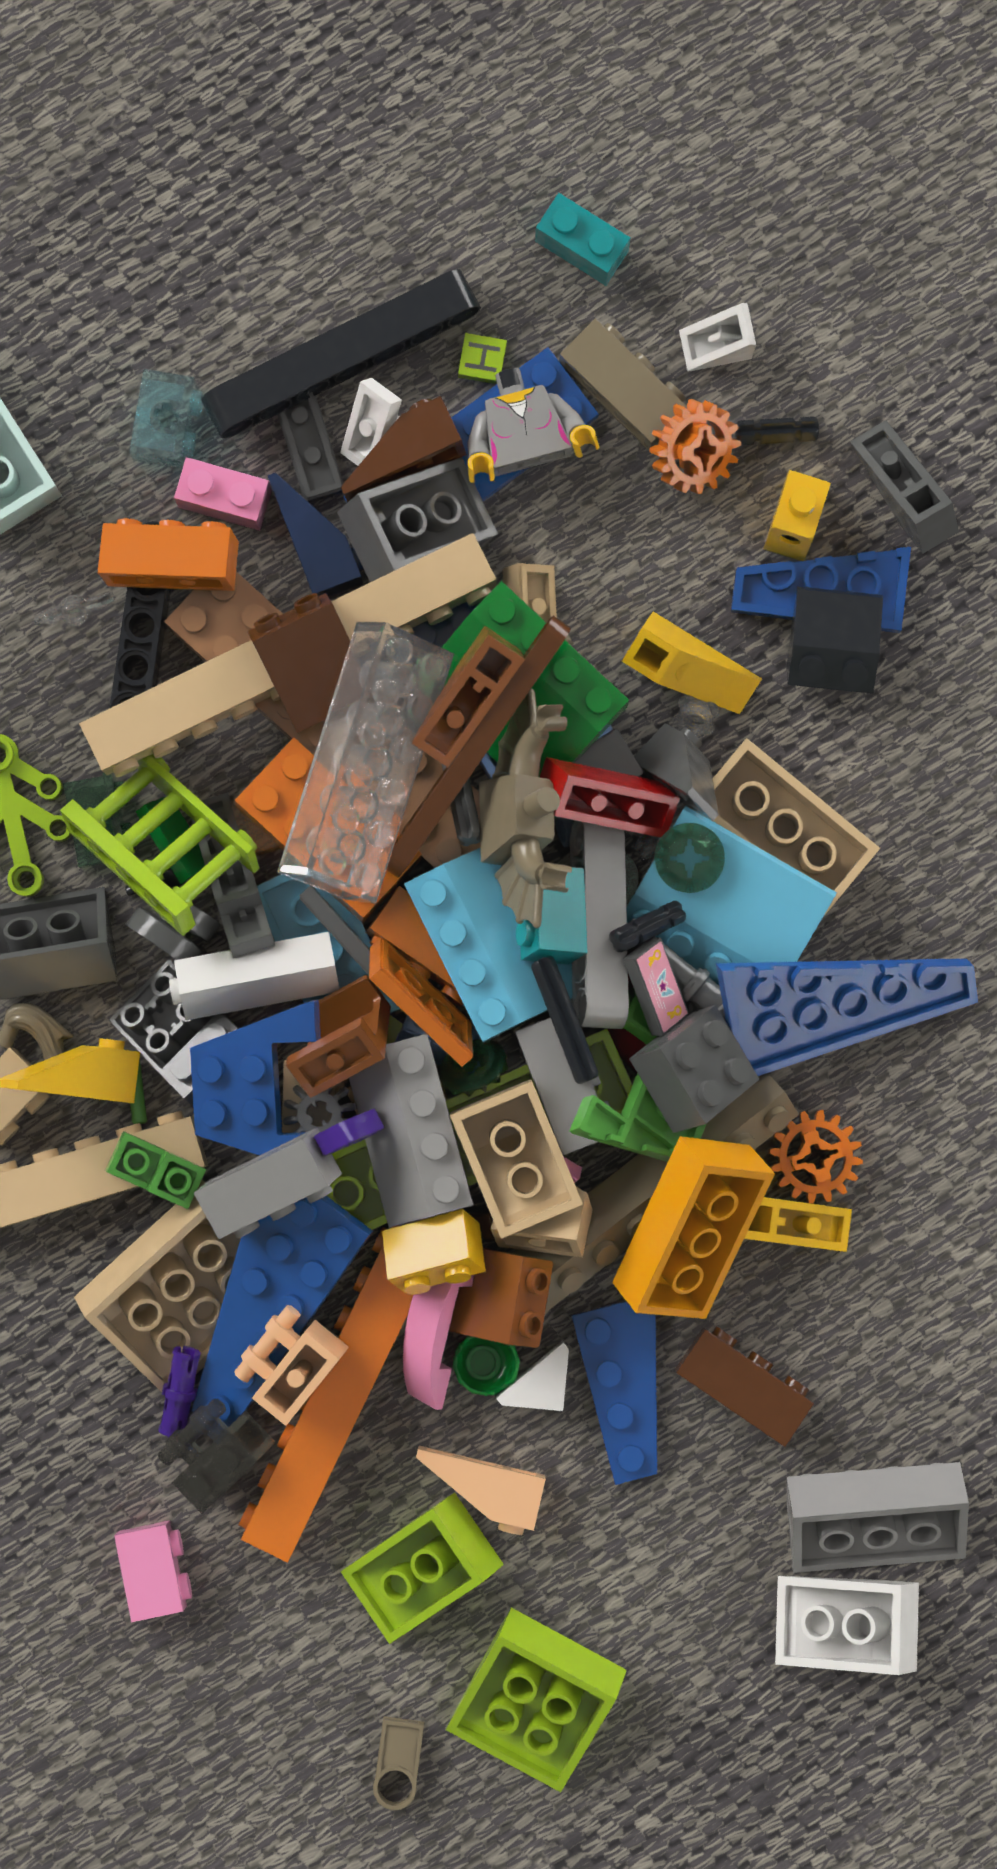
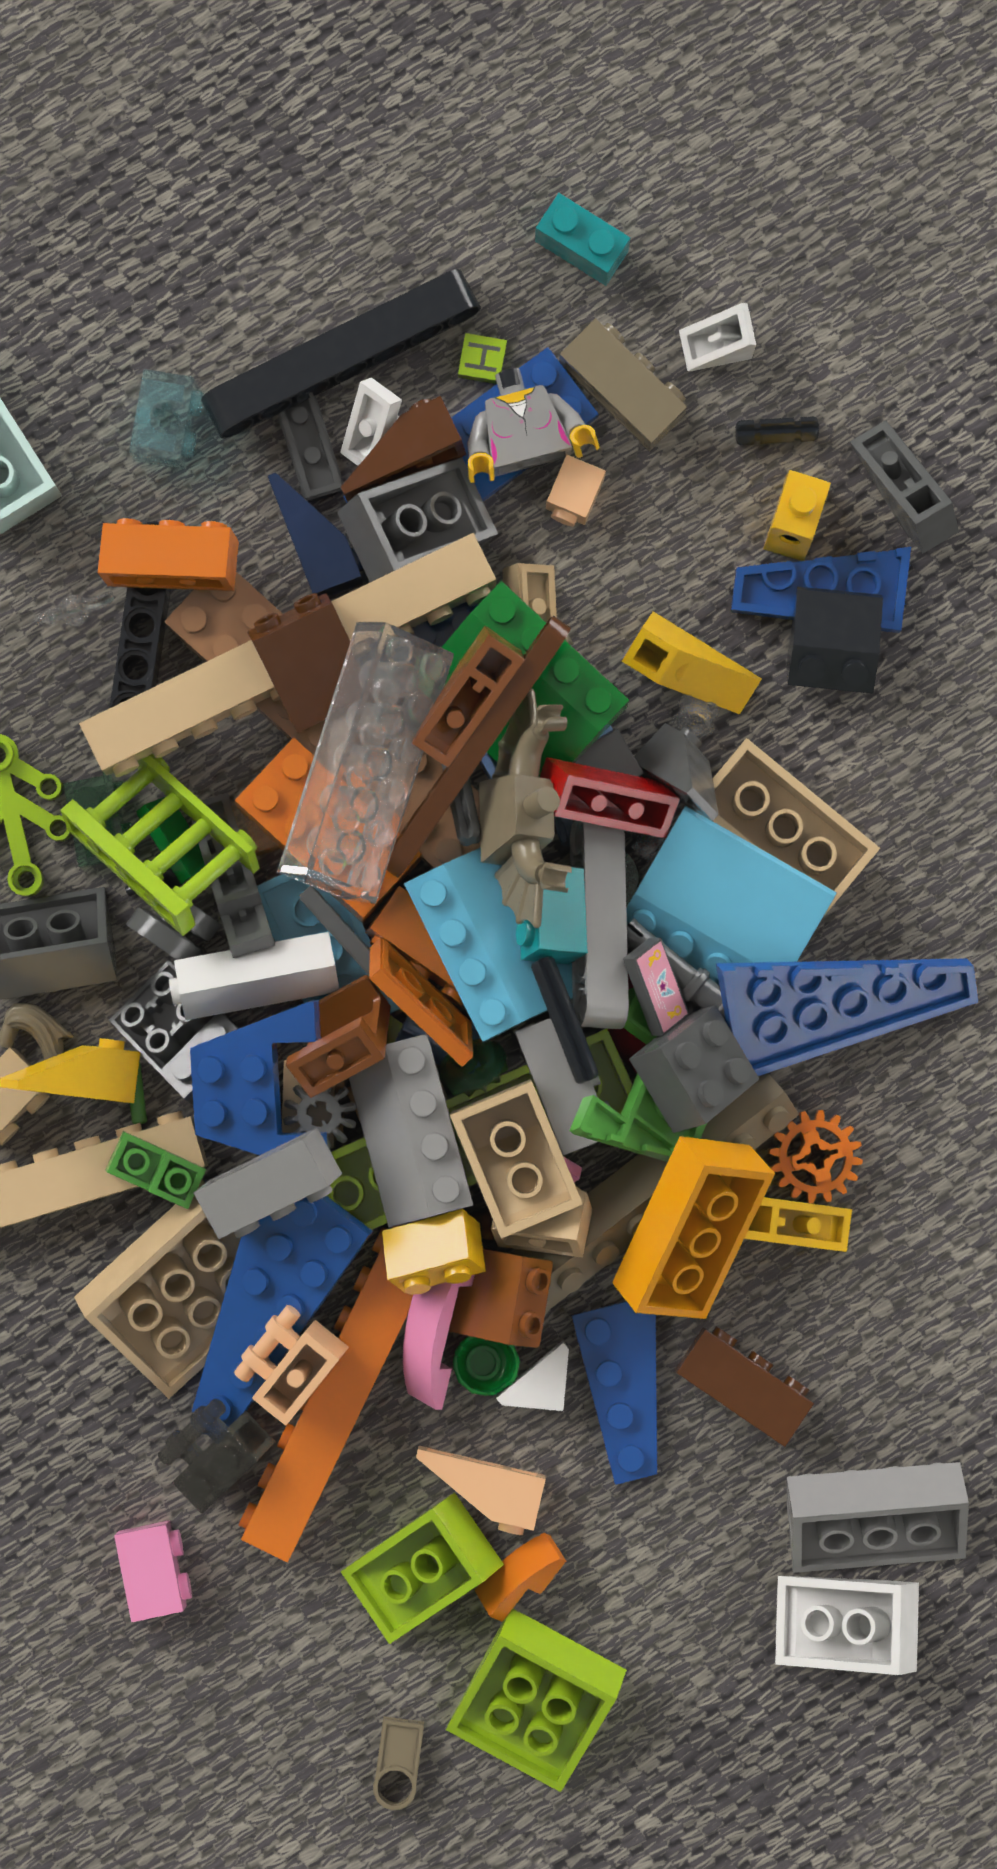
dark purple pin [158,1346,201,1438] -> none
bright pink brick [174,457,272,531] -> none
dark purple beam [314,1108,385,1157] -> none
black axle [609,900,686,953] -> none
orange gear [649,399,741,494] -> none
clear green gear [654,823,725,893] -> none
none -> orange slope [475,1533,566,1622]
none -> light nougat brick [546,454,606,527]

